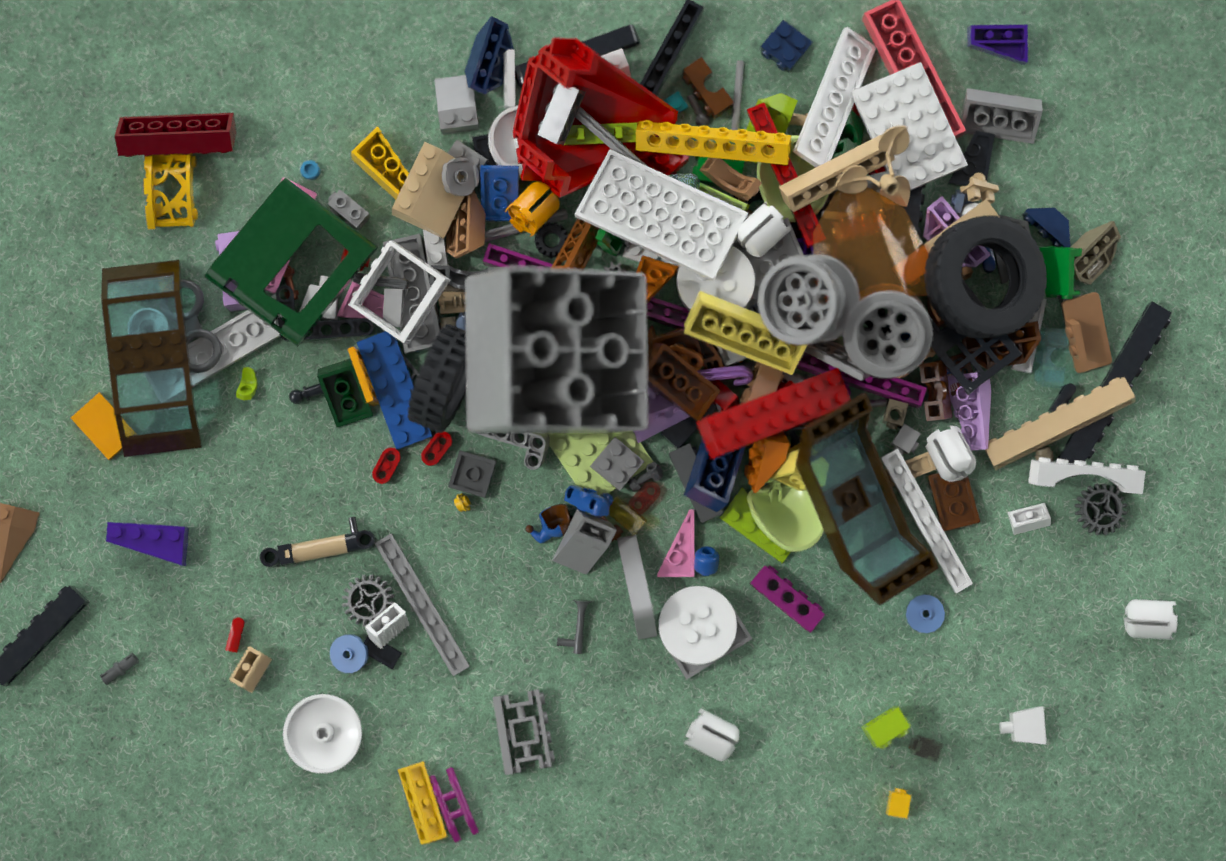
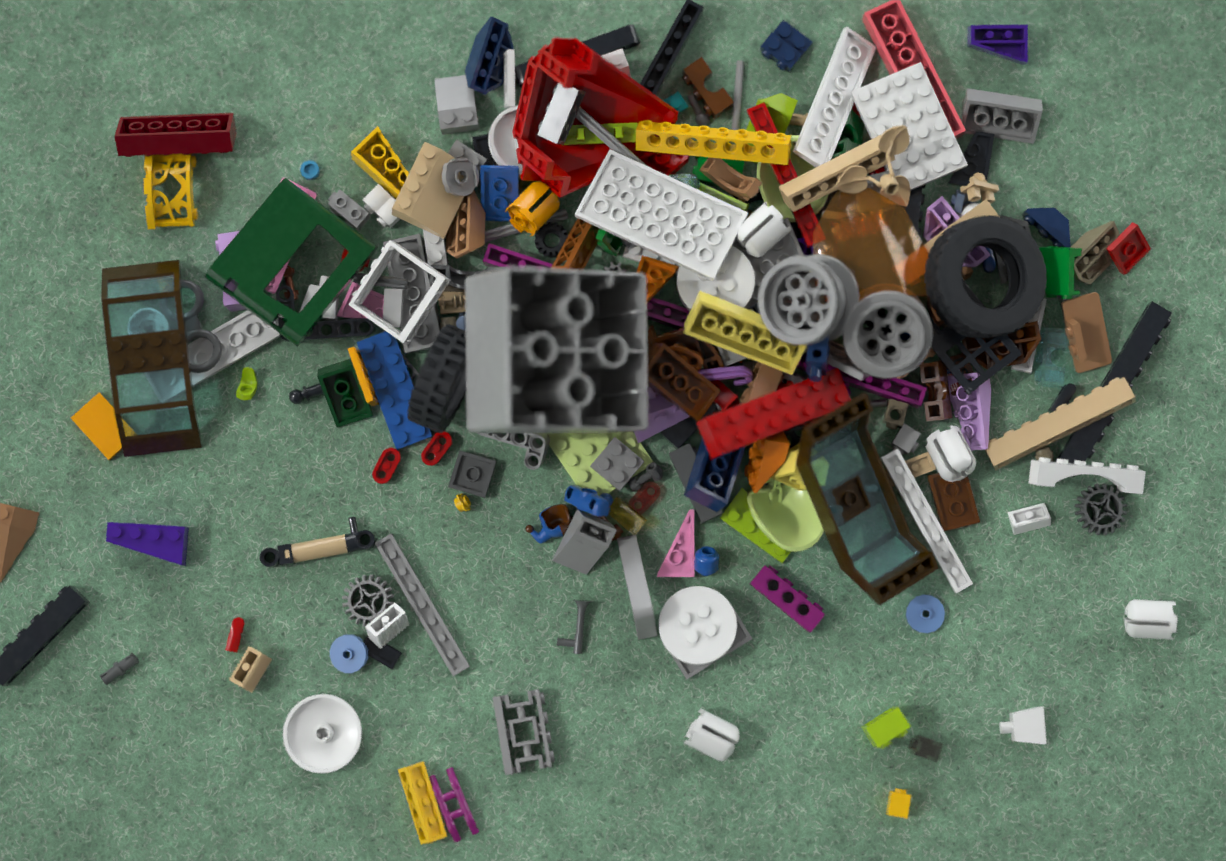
none -> white brick [363,184,400,228]
none -> dark blue torso [806,335,829,382]
none -> red plate [1106,222,1151,275]

